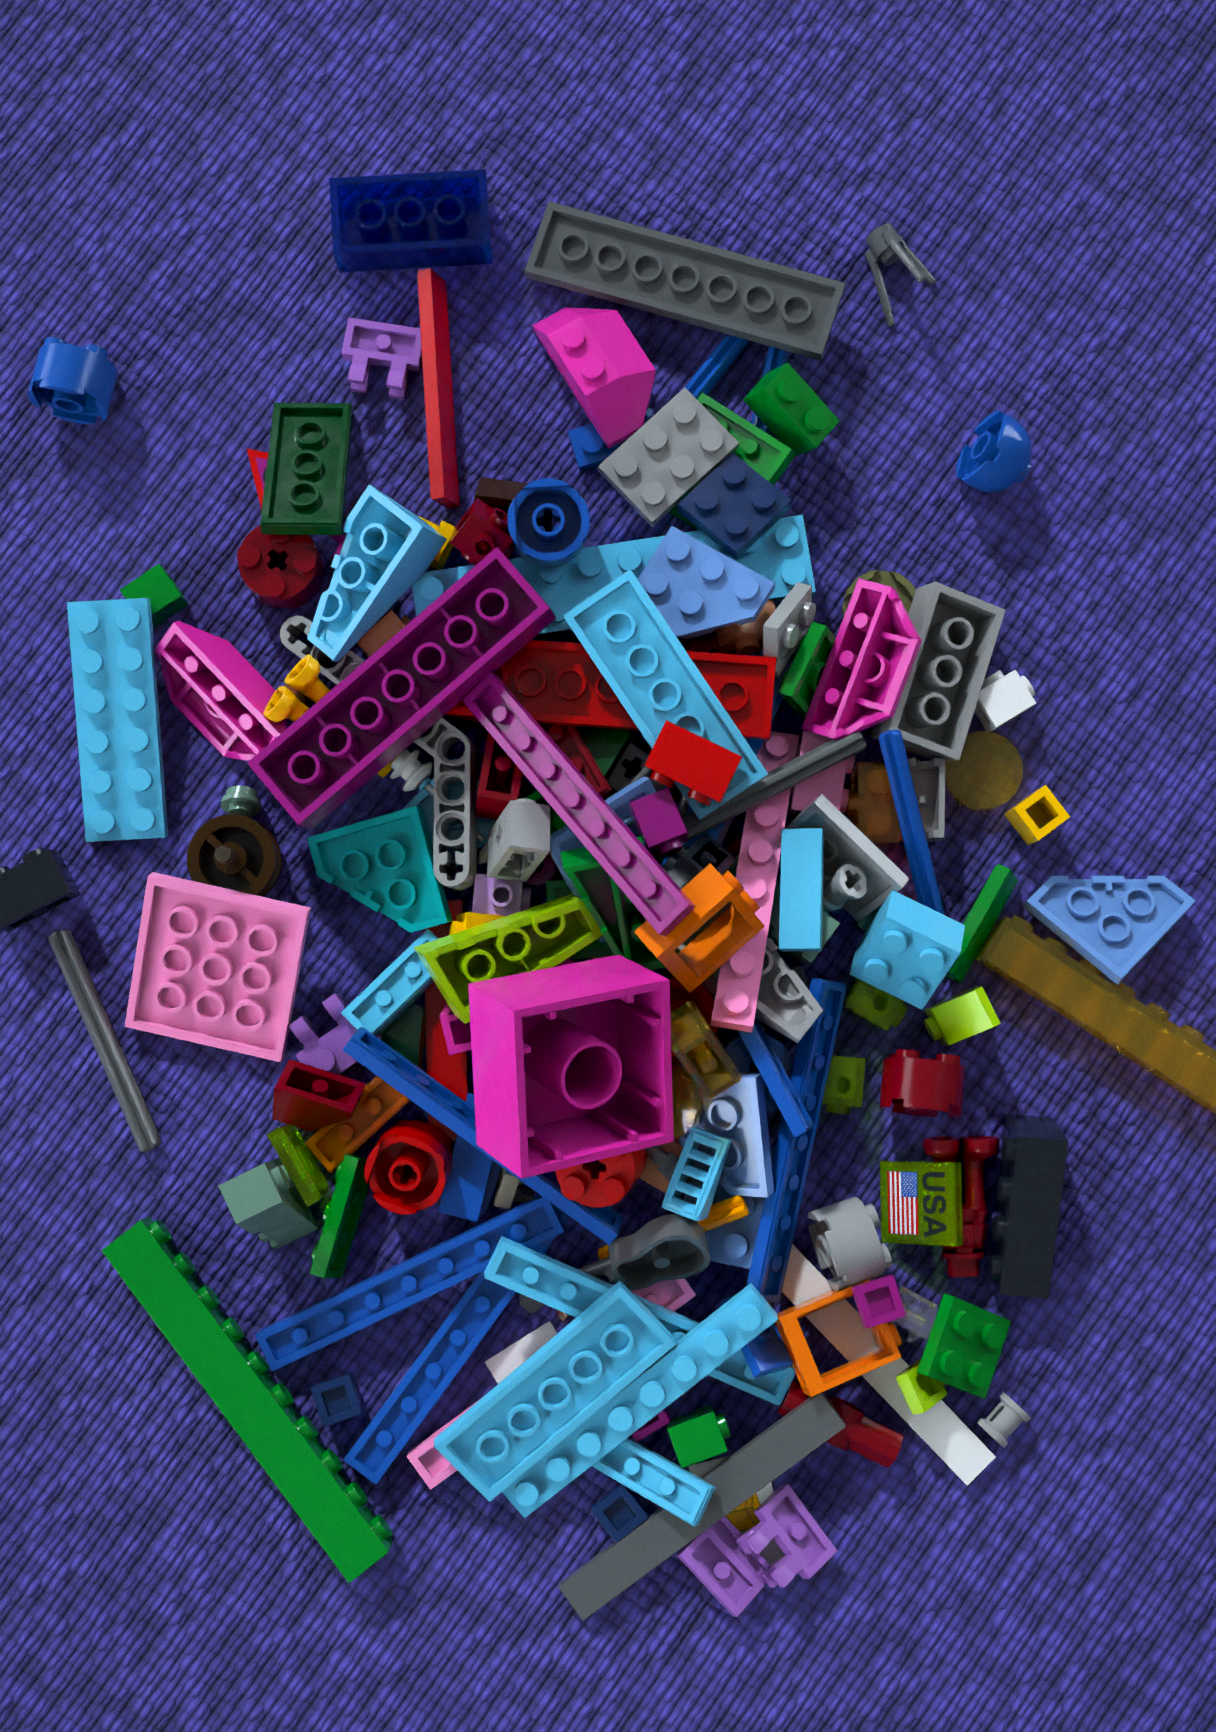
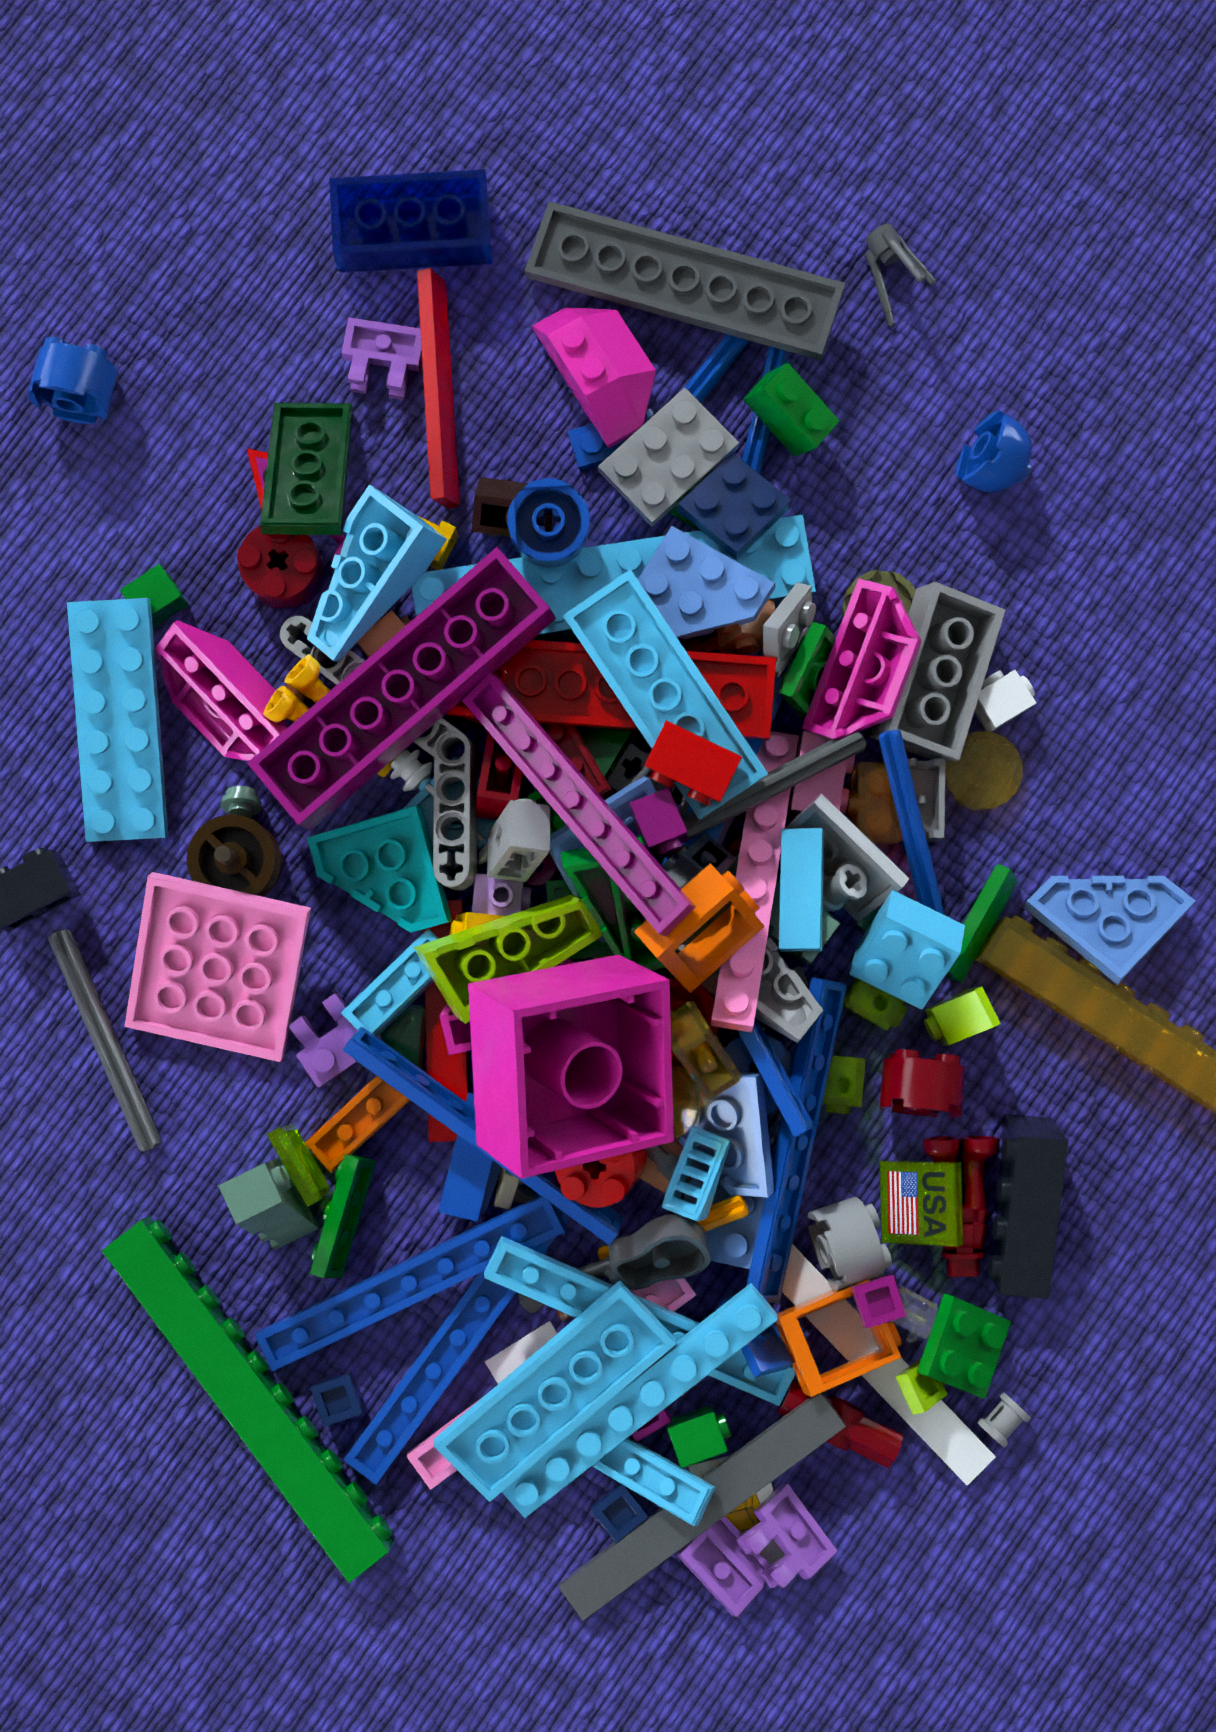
dark red slope [272,1059,366,1131] -> none
red brick [364,1120,453,1215] -> none
dark red brick [450,498,515,565] -> none
green plate [697,392,796,486] -> none
yellow brick [1004,785,1070,845] -> none

